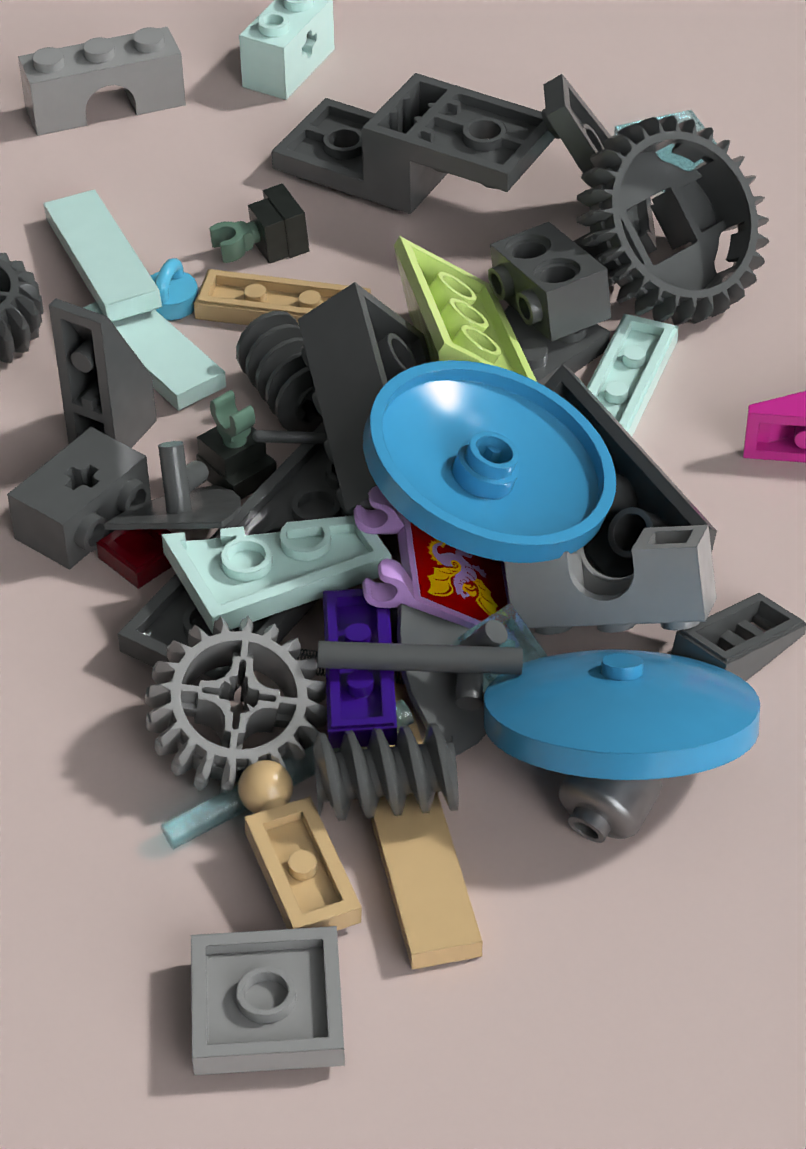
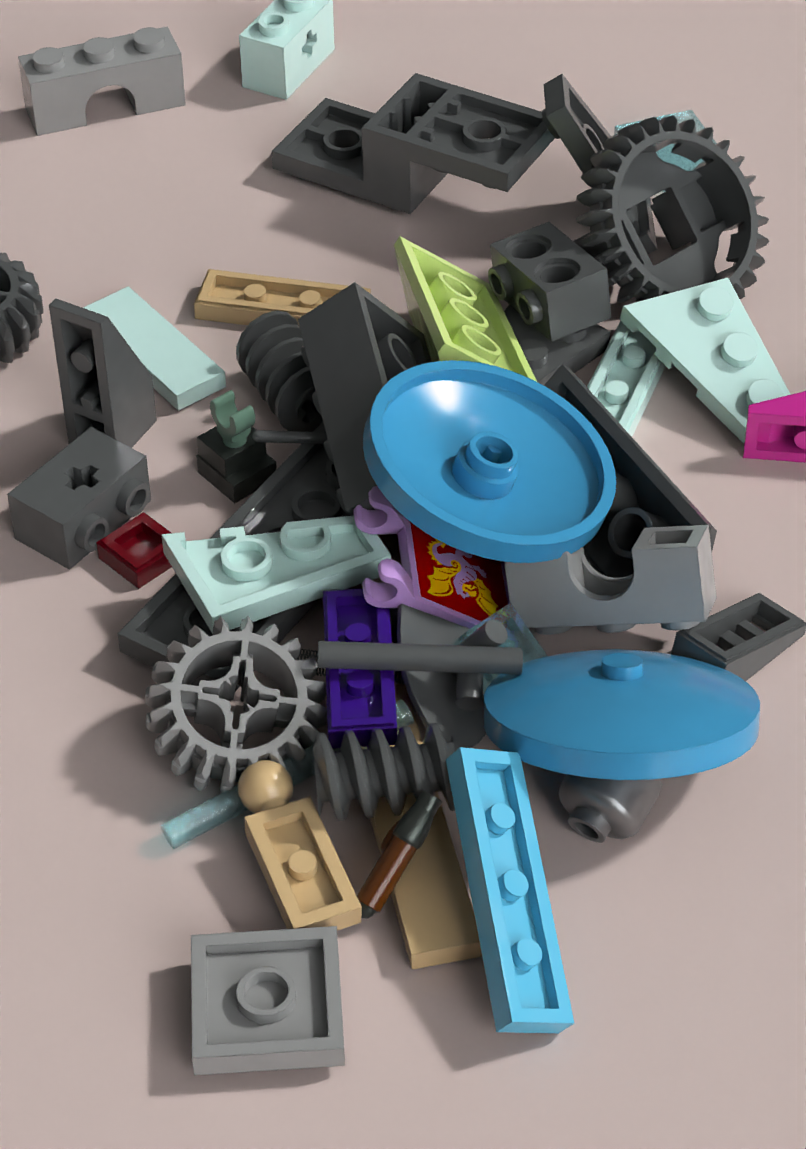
light aqua tile [43,189,162,322] -> none
dark grey shield [104,441,241,530] -> none
medium azure tile [151,258,198,321] -> none
pearl dark grey piece [209,183,310,264] -> none
none -> piece [357,790,443,919]
none -> medium azure plate [446,747,574,1034]
none -> light aqua wing [620,278,791,444]

